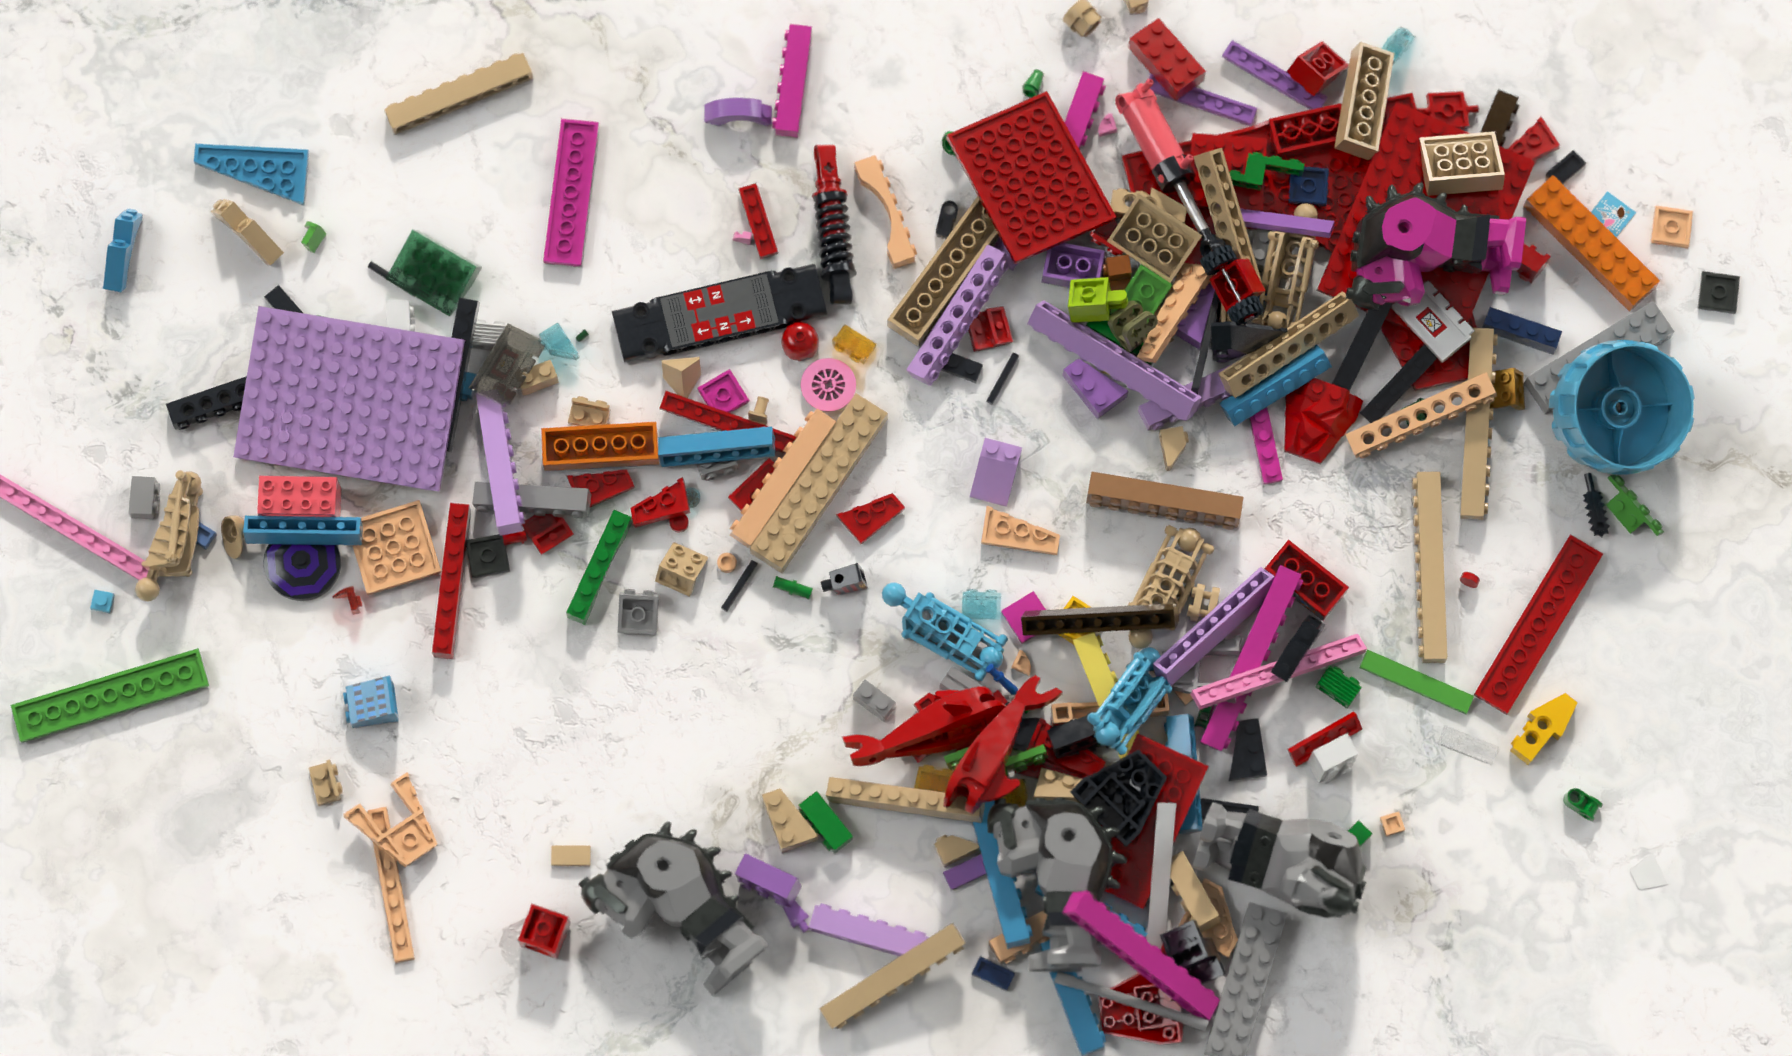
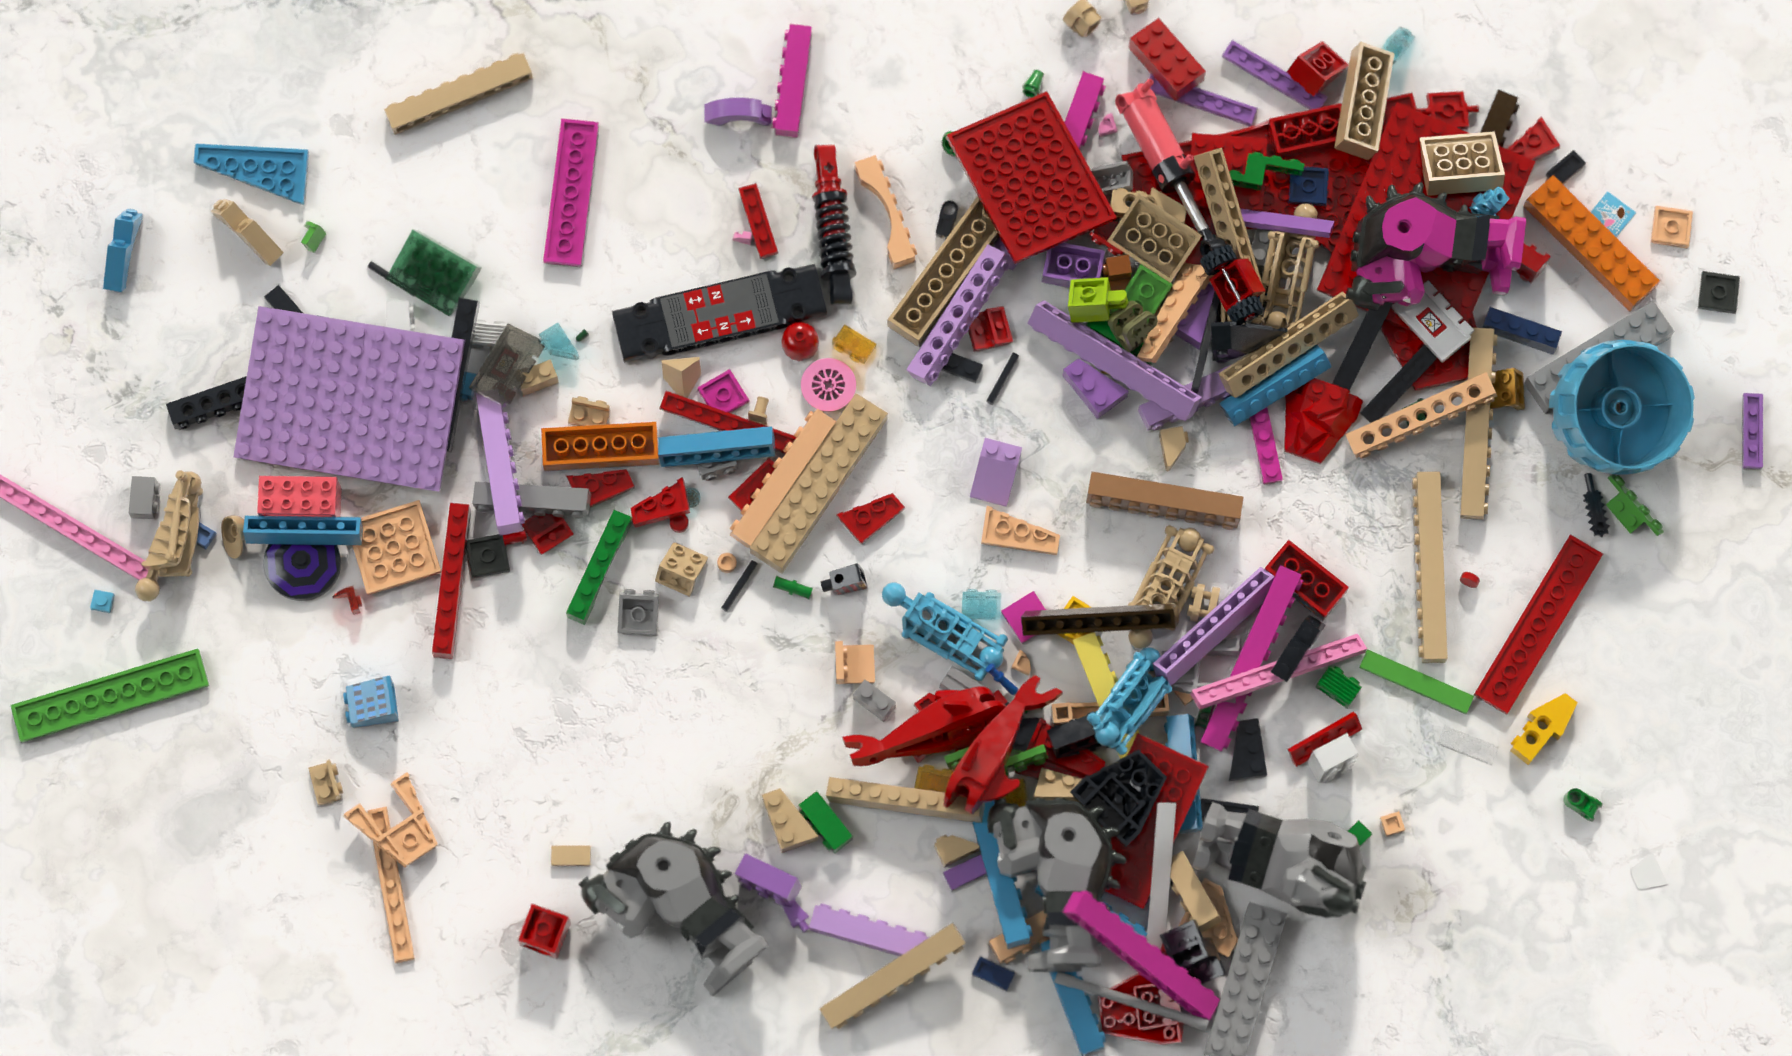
none -> light nougat bracket [835,641,875,684]
none -> light grey bracket [1091,161,1133,196]
none -> medium azure brick [1469,187,1510,216]
none -> medium lavender plate [1742,393,1763,469]

